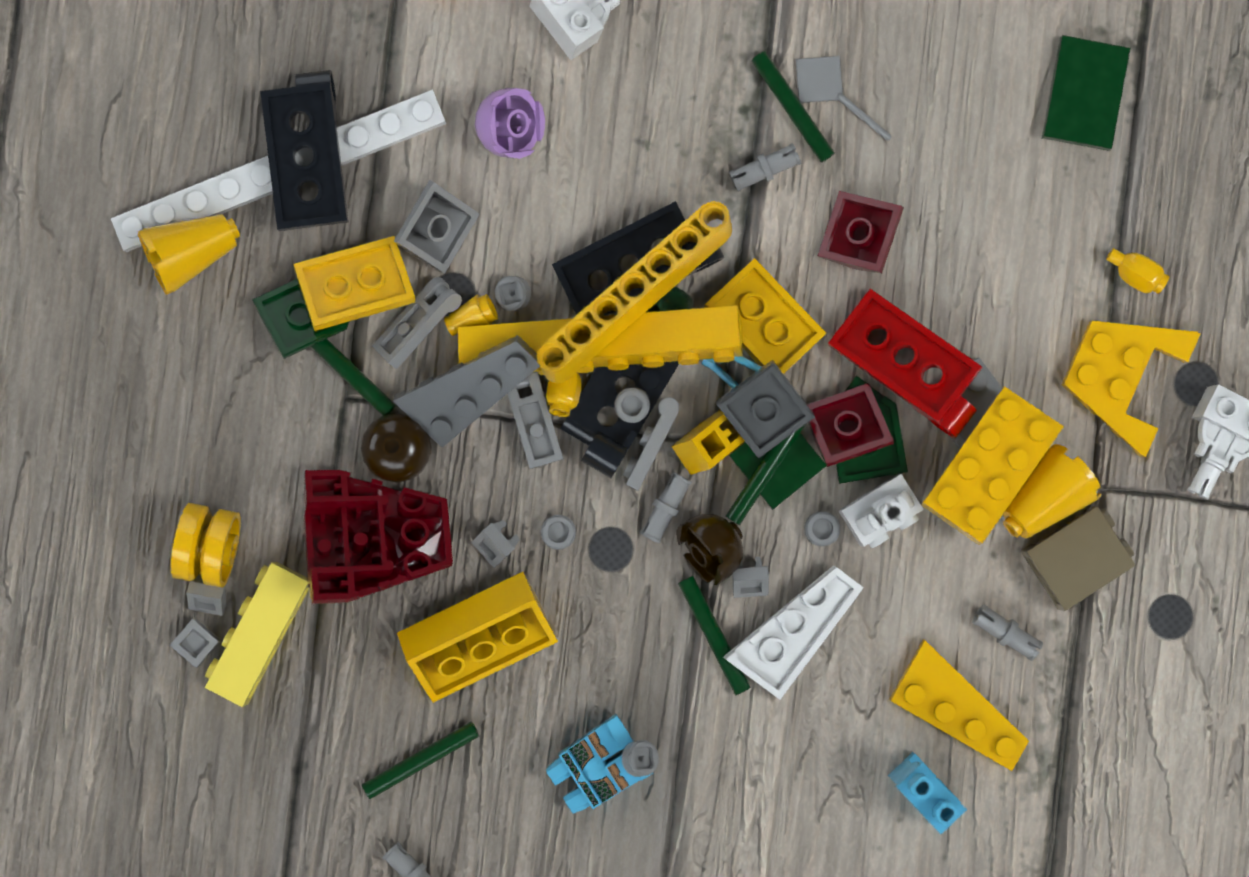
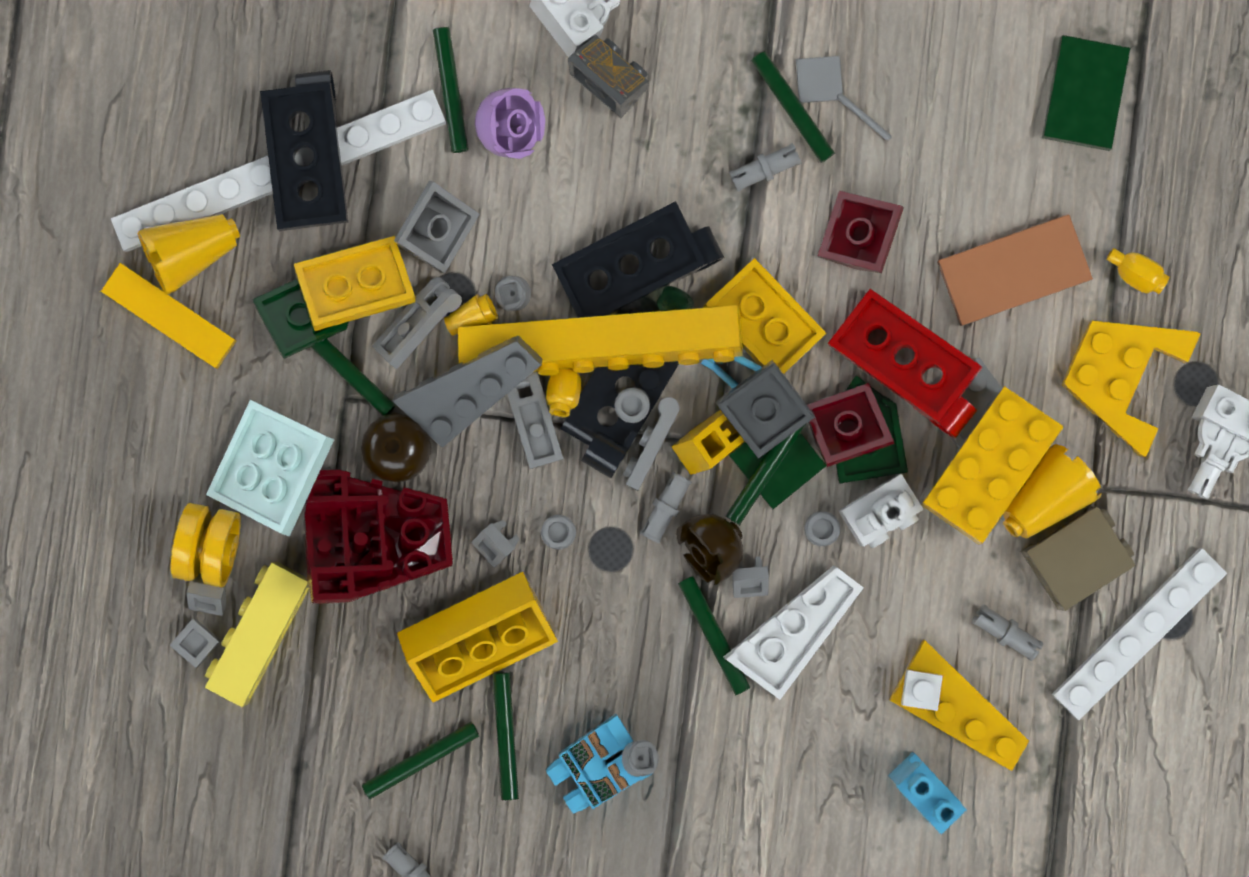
yellow beam [537,201,732,383] -> none
none -> yellow tile [101,263,237,369]
none -> light aqua plate [206,400,334,536]
none -> dark green piece [433,27,469,153]
none -> dark green piece [492,672,519,801]
none -> dark grey slope [568,35,649,118]
none -> white plate [901,669,943,711]
none -> nougat tile [937,214,1093,327]
none -> white plate [1052,548,1227,720]

